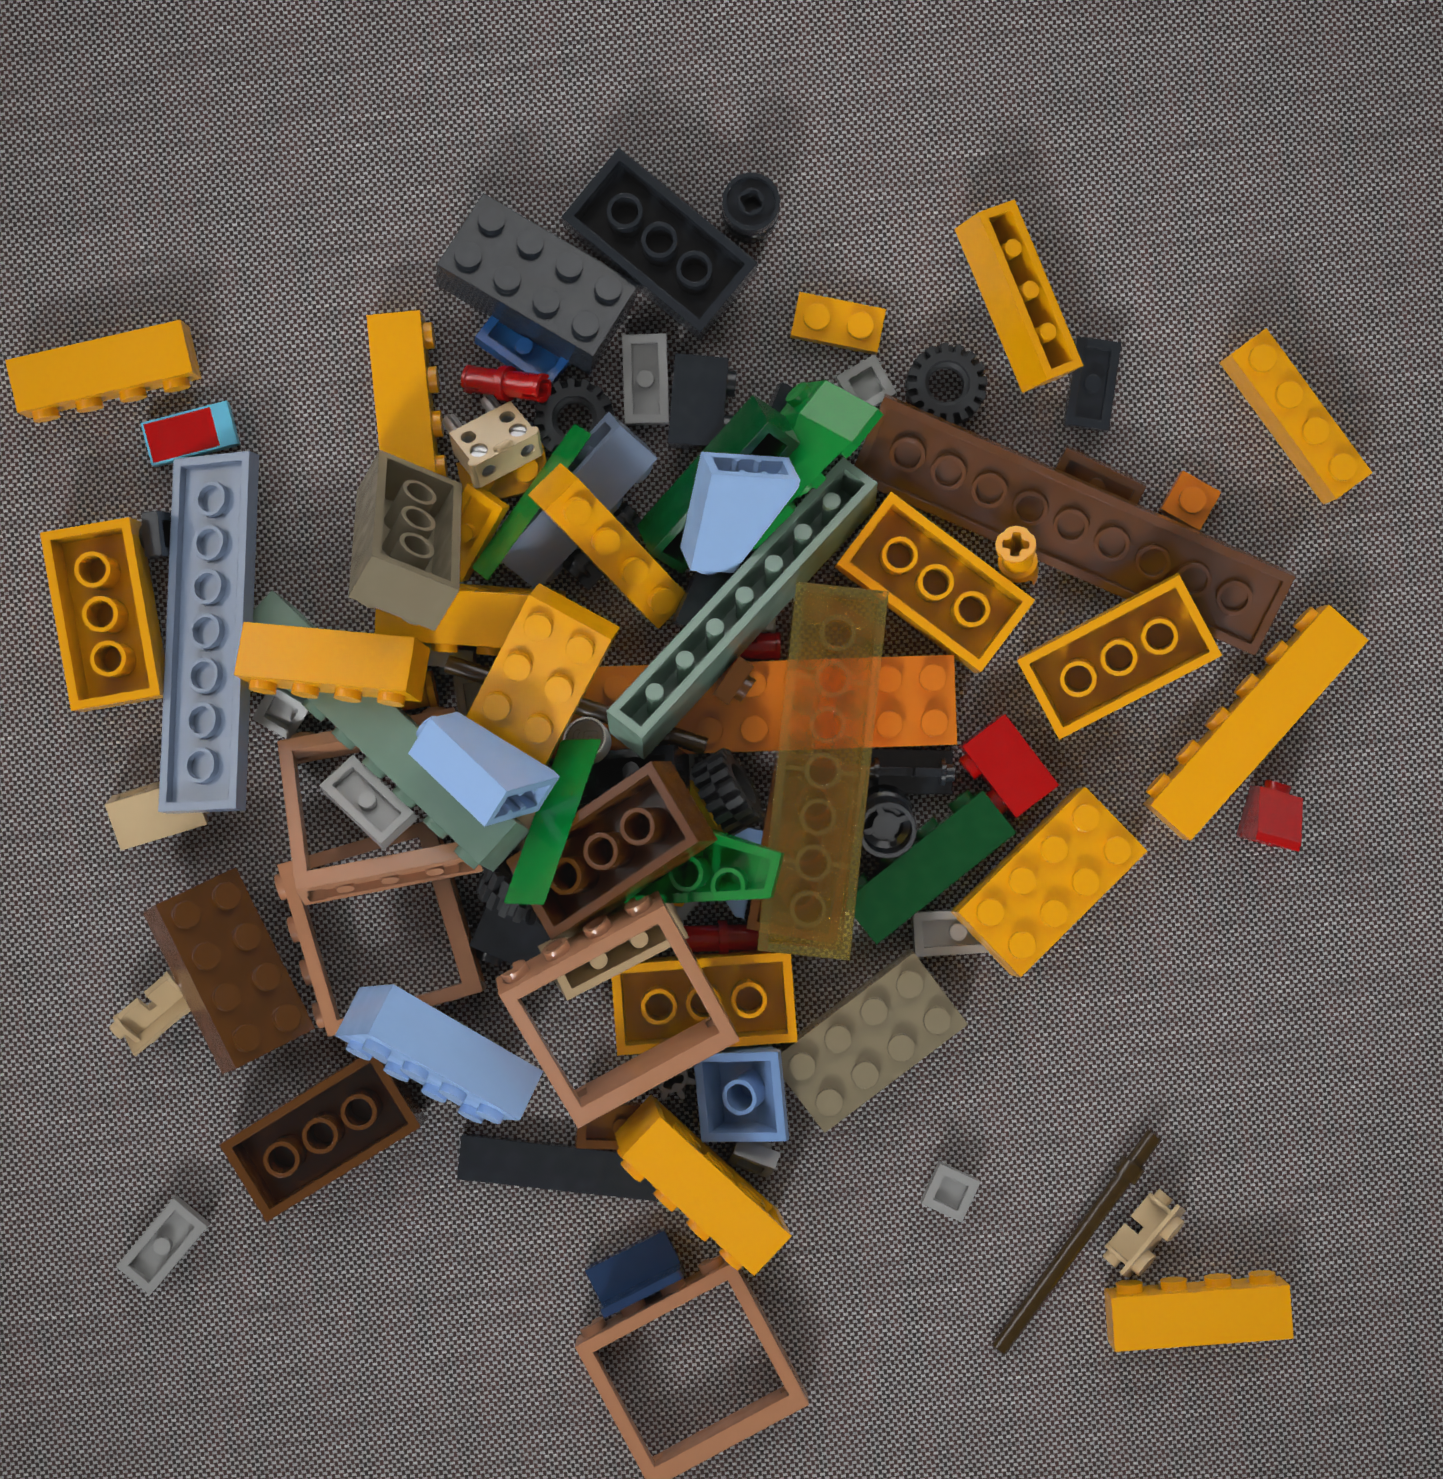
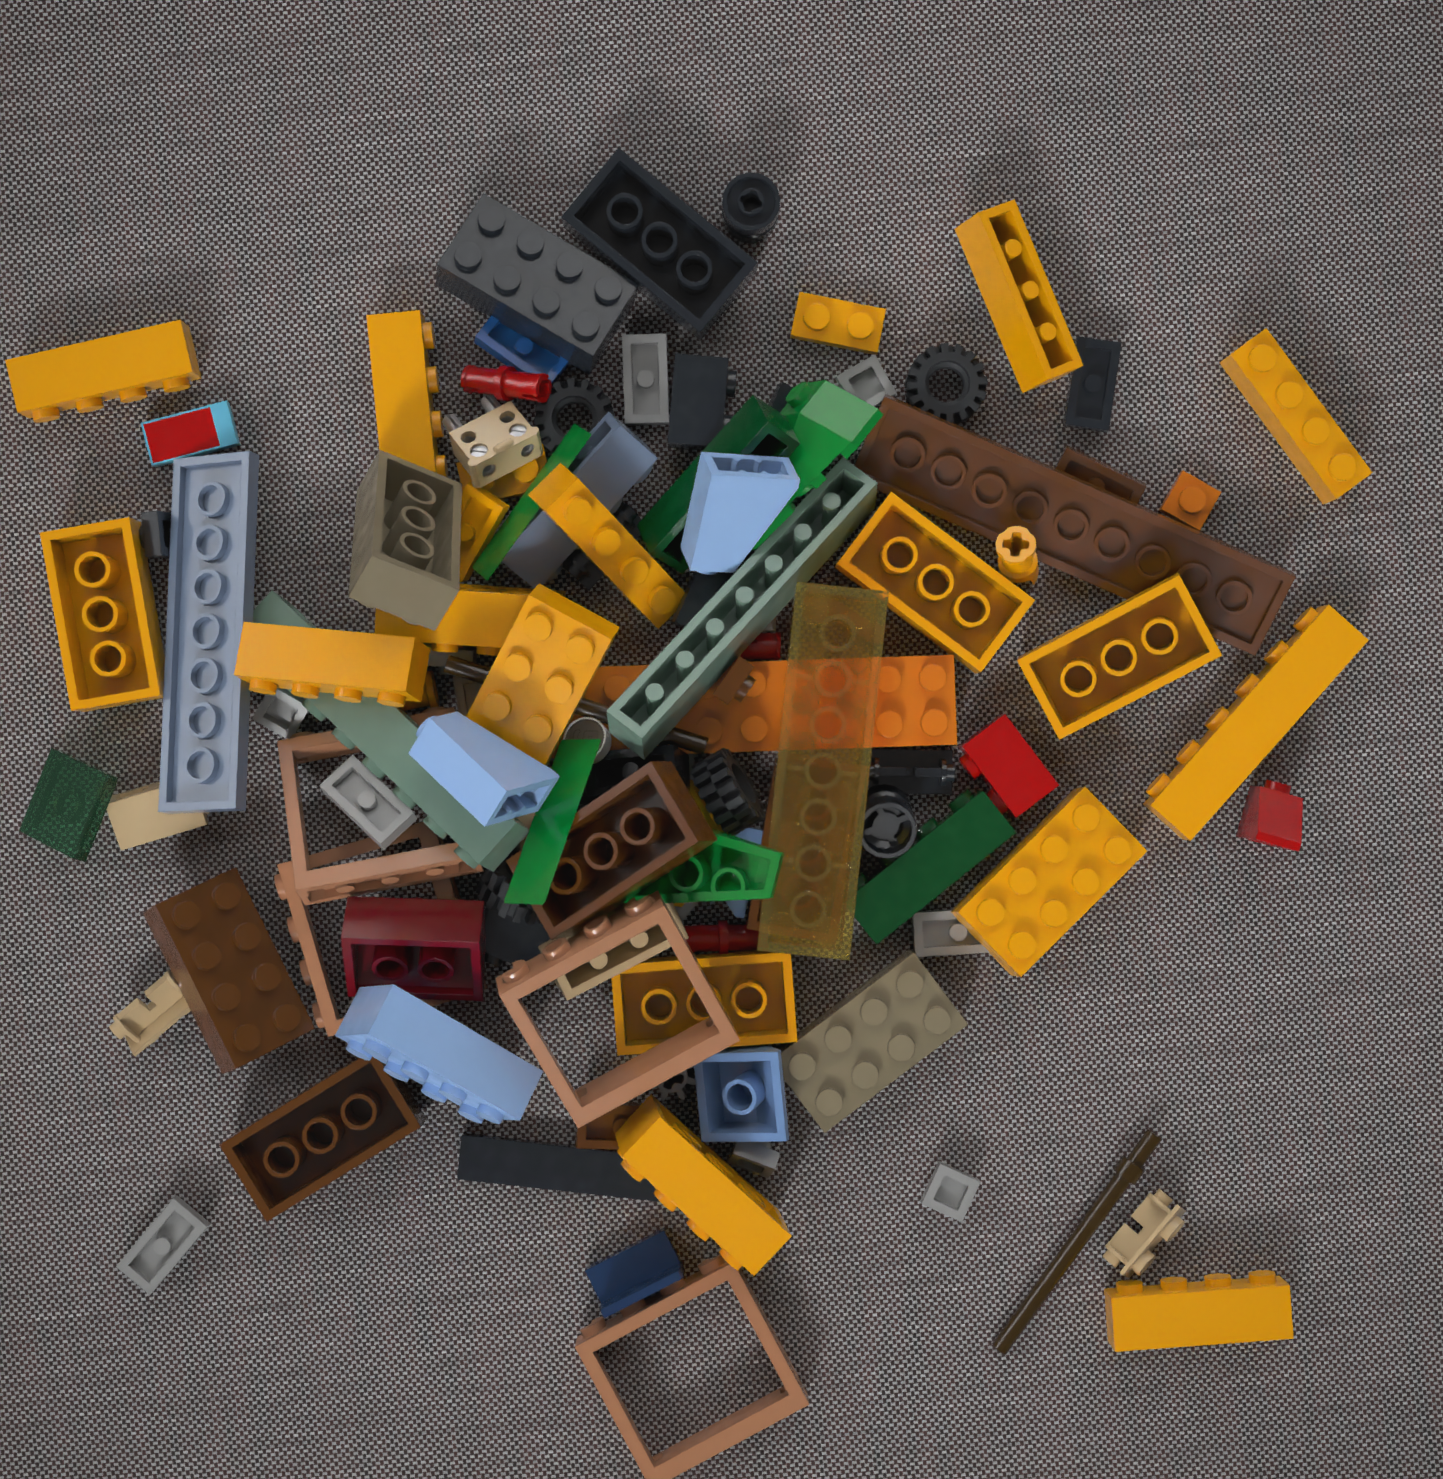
none -> clear green tile [19,748,119,862]
none -> dark red slope [341,896,486,1001]

